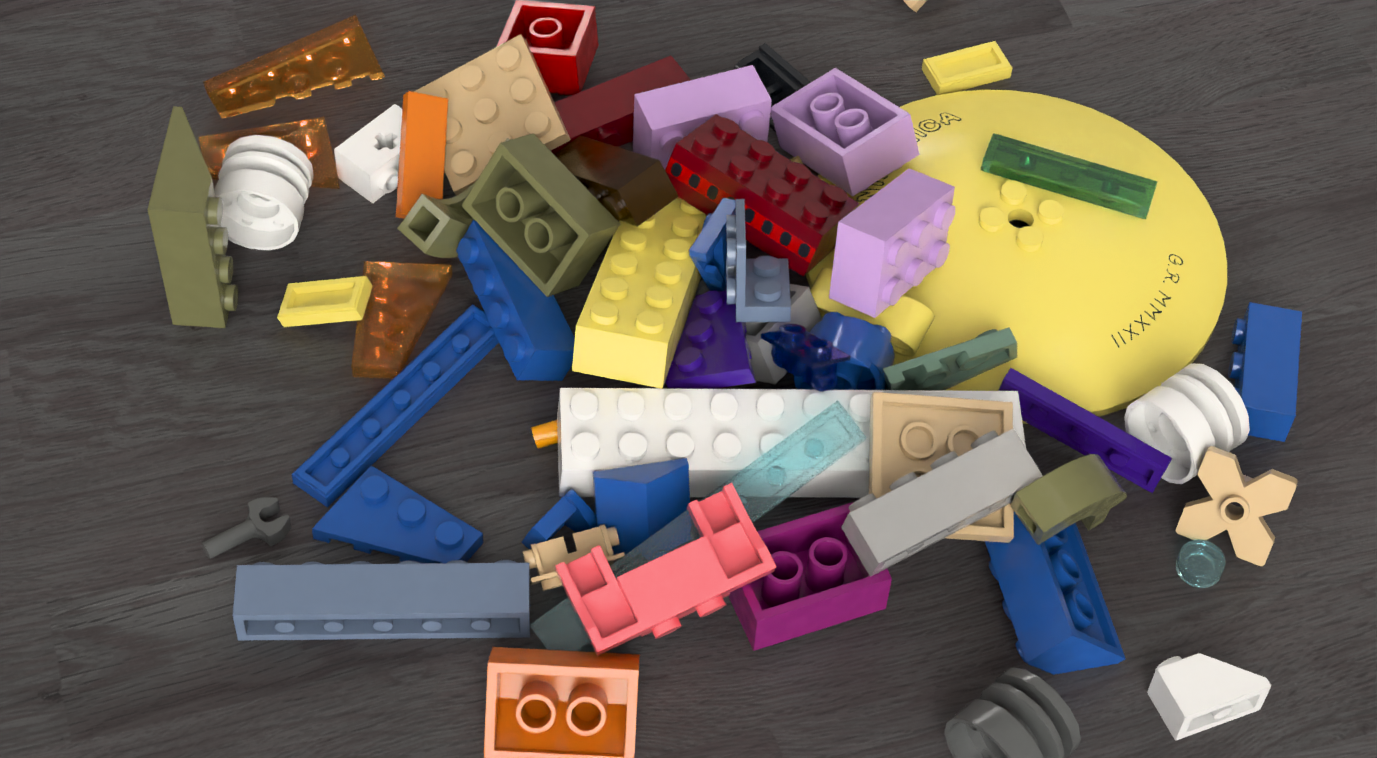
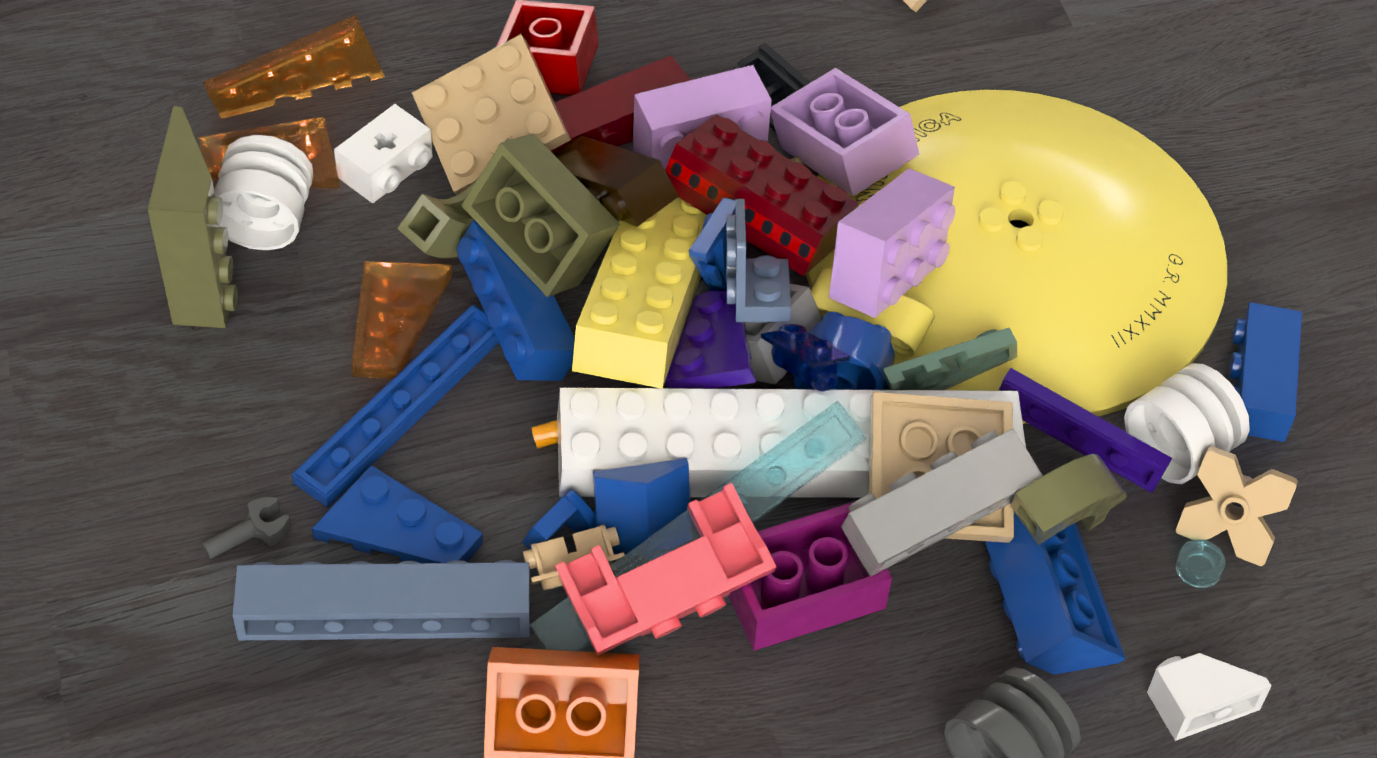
light yellow tile [277,276,373,327] -> none
orange tile [396,91,448,219] -> none
light yellow tile [922,41,1013,95] -> none
clear green tile [981,133,1158,219] -> none

